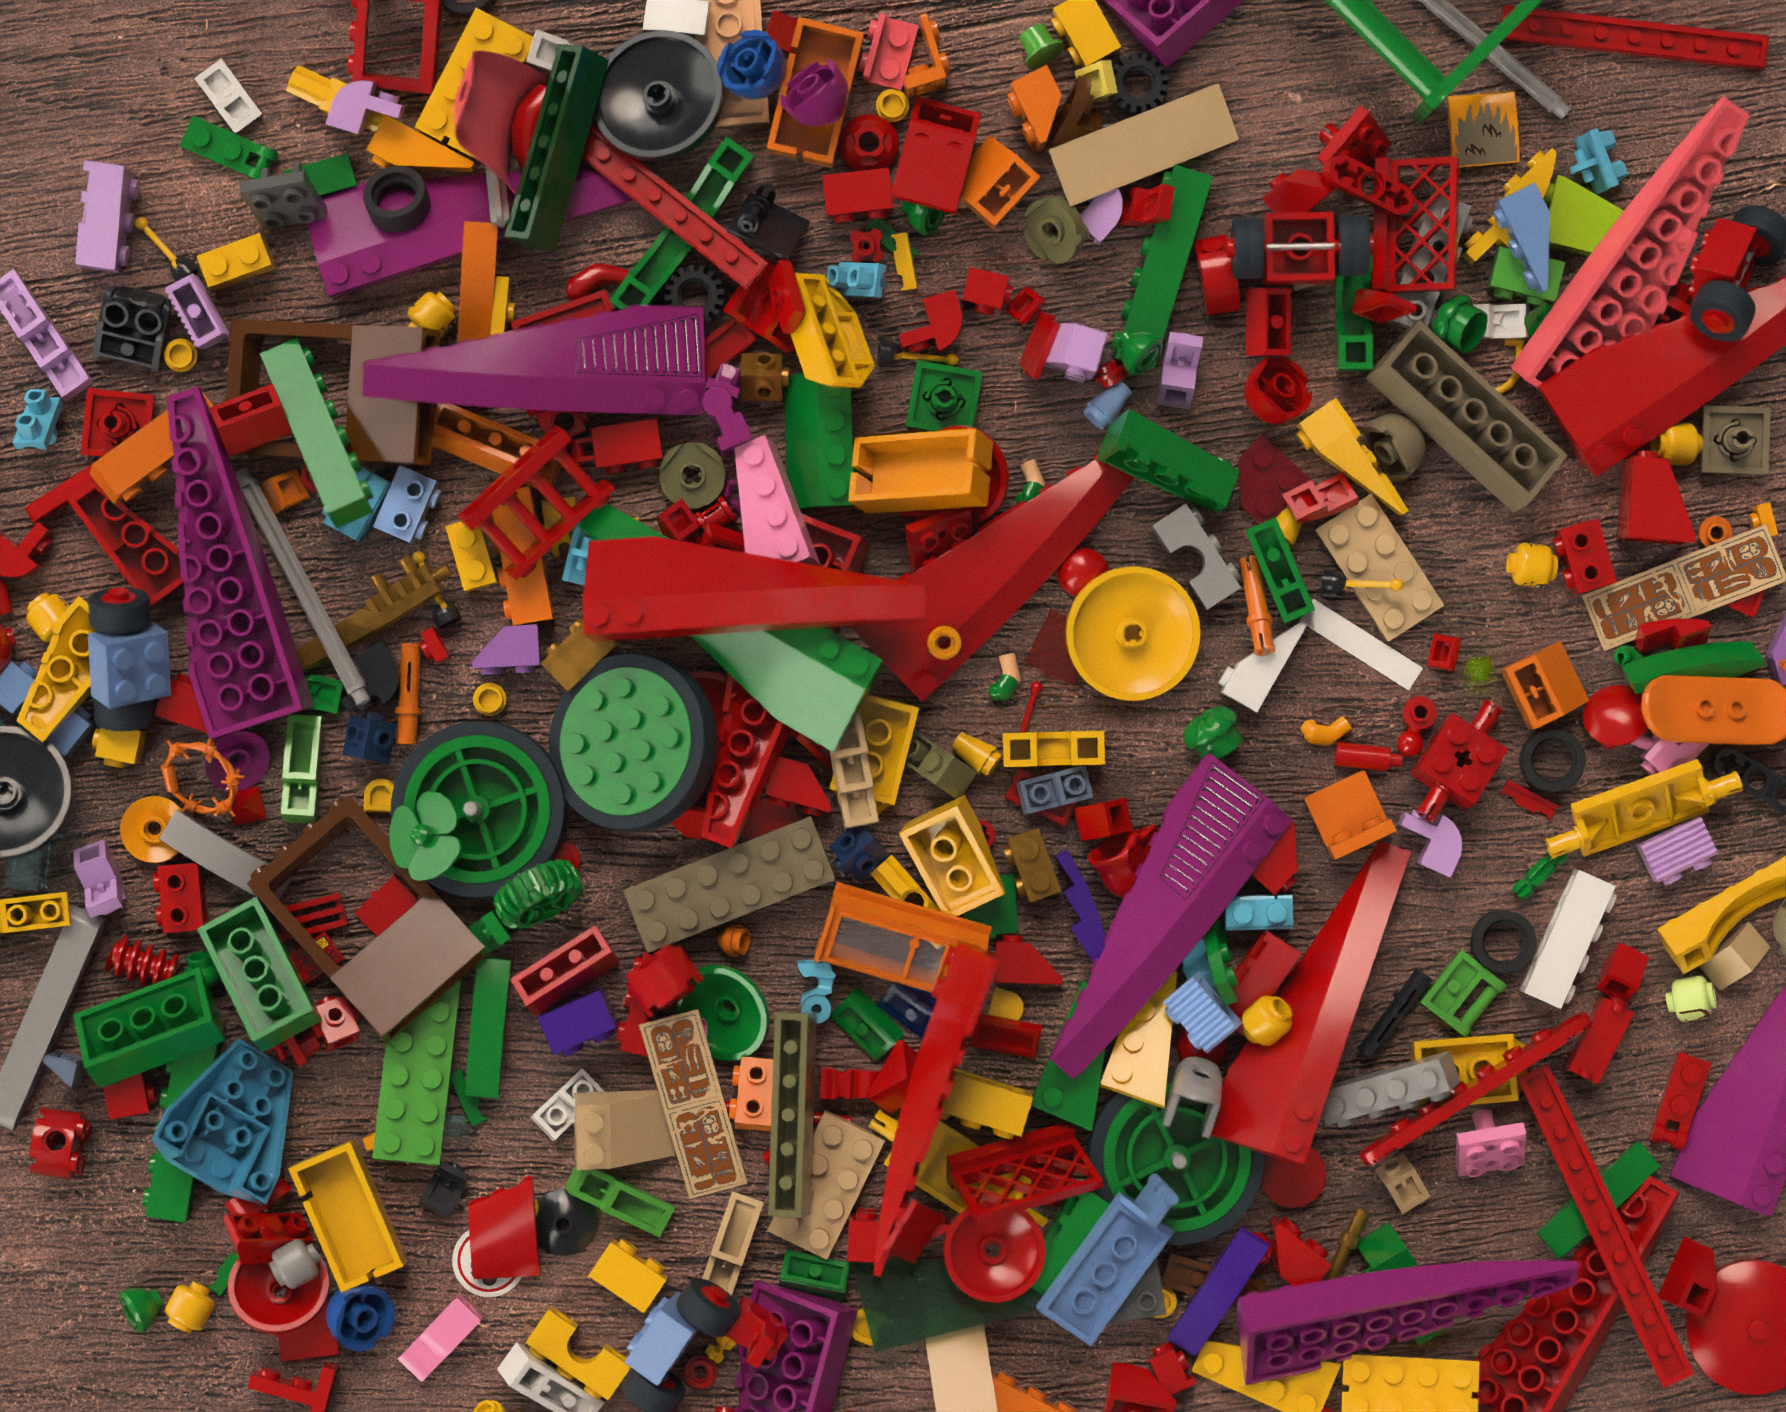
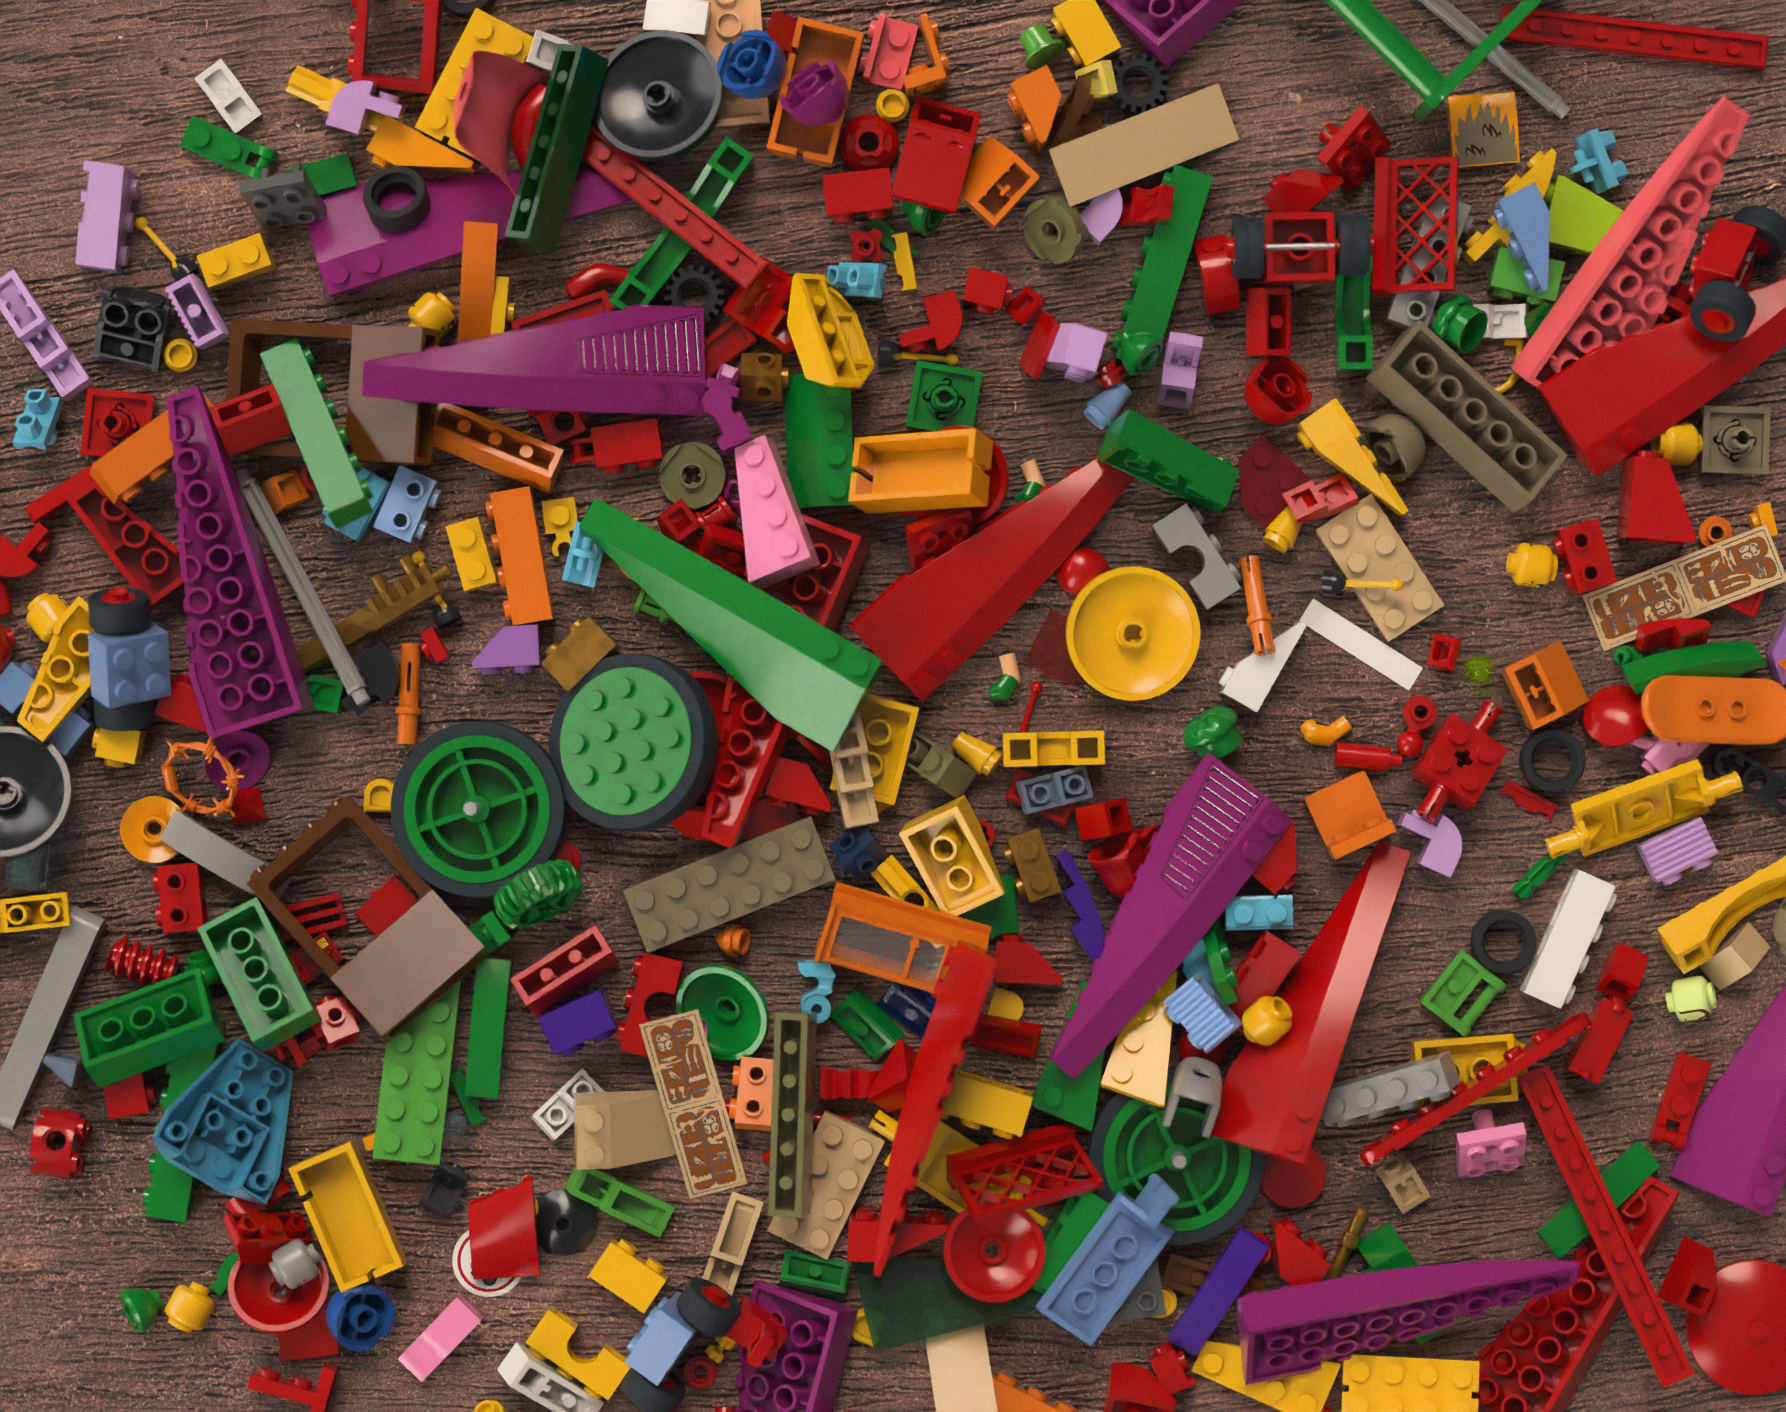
lavender brick [73,839,126,918] -> none
bright green slope [280,715,322,823] -> none
dark blue brick [343,711,397,764] -> none
green piece [389,791,462,881] -> none
red fence [456,425,615,580] -> none
yellow plate [473,683,507,716] -> none
light grey axle [485,166,510,228] -> none
red wedge [583,536,928,642] -> none
red brick [626,944,705,1019] -> none
black hinge [727,184,810,260] -> none
red plate [768,260,806,334] -> none
red piece [883,1199,943,1264] -> none
light orange plate [927,626,961,660] -> none
green slope [1245,517,1315,623] -> none
red beam [1323,155,1414,216] -> none
red slope [1352,288,1417,324] -> none
black pin [1357,968,1433,1061] -> none

